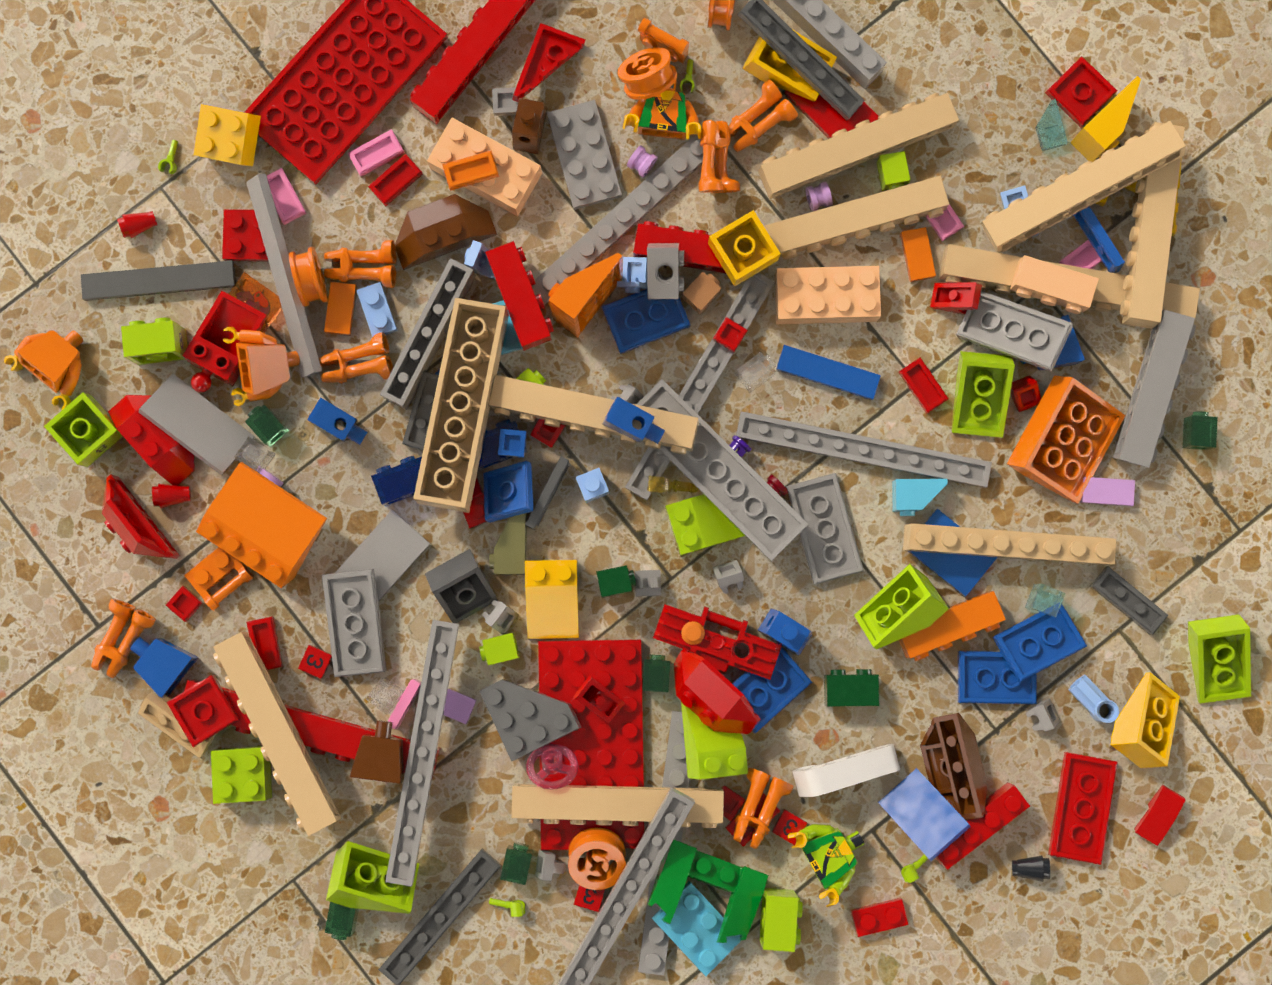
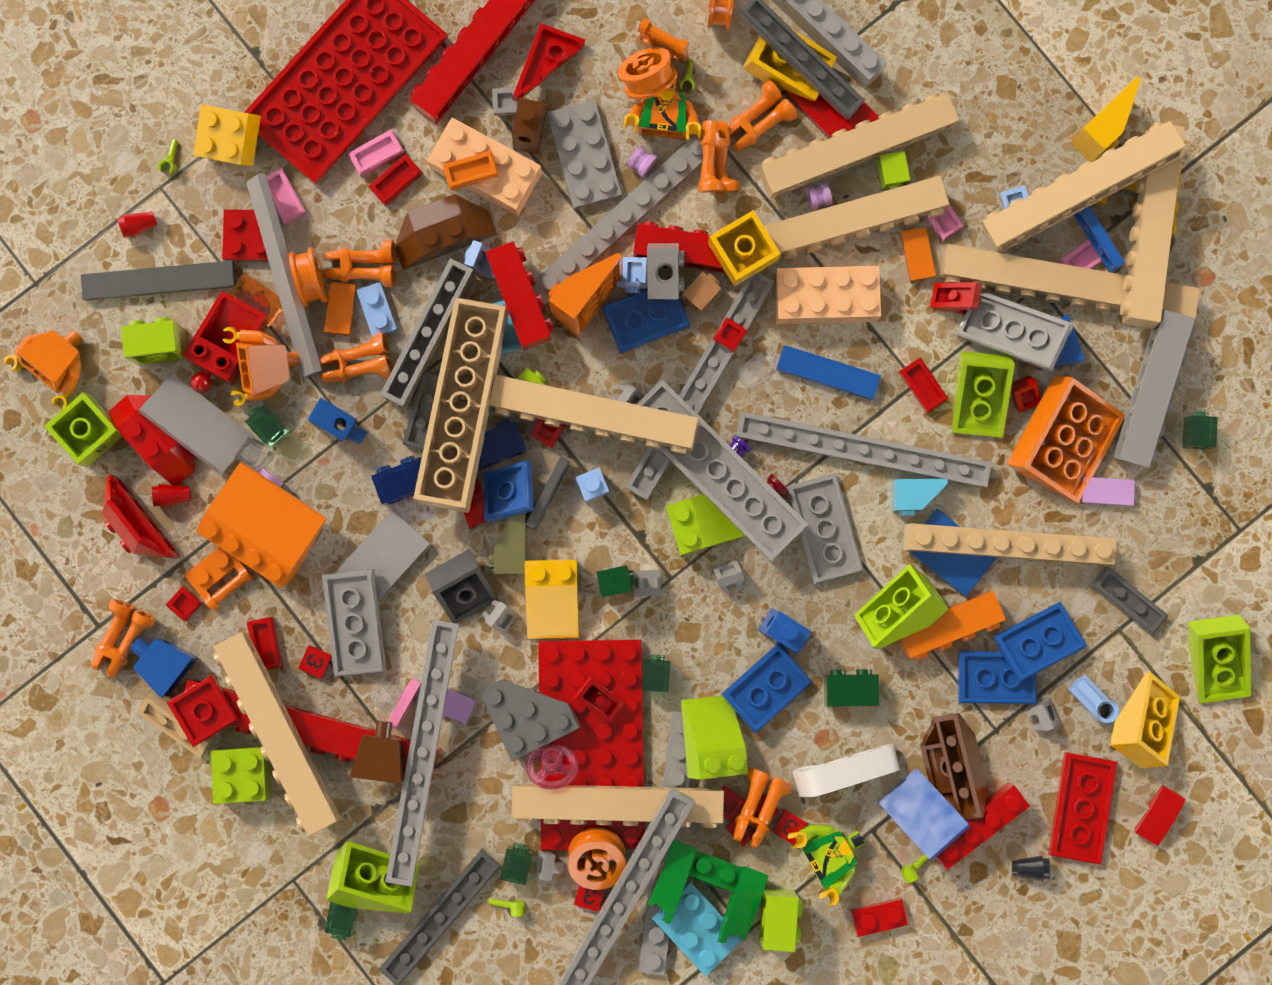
lime brick [479,633,520,665] -> none
blue plate [498,429,527,458] -> none
blue torso [602,396,665,444] -> none
clear yellow piece [647,475,699,493] -> none
red piece [653,604,782,679] -> none
red wedge [673,648,760,734] -> none
light nougat brick [1010,255,1099,314] -> none
clear light blue panel [1025,583,1066,617] -> none
clear light blue tile [1035,99,1068,151] -> none
red tile [1045,56,1118,127] -> none

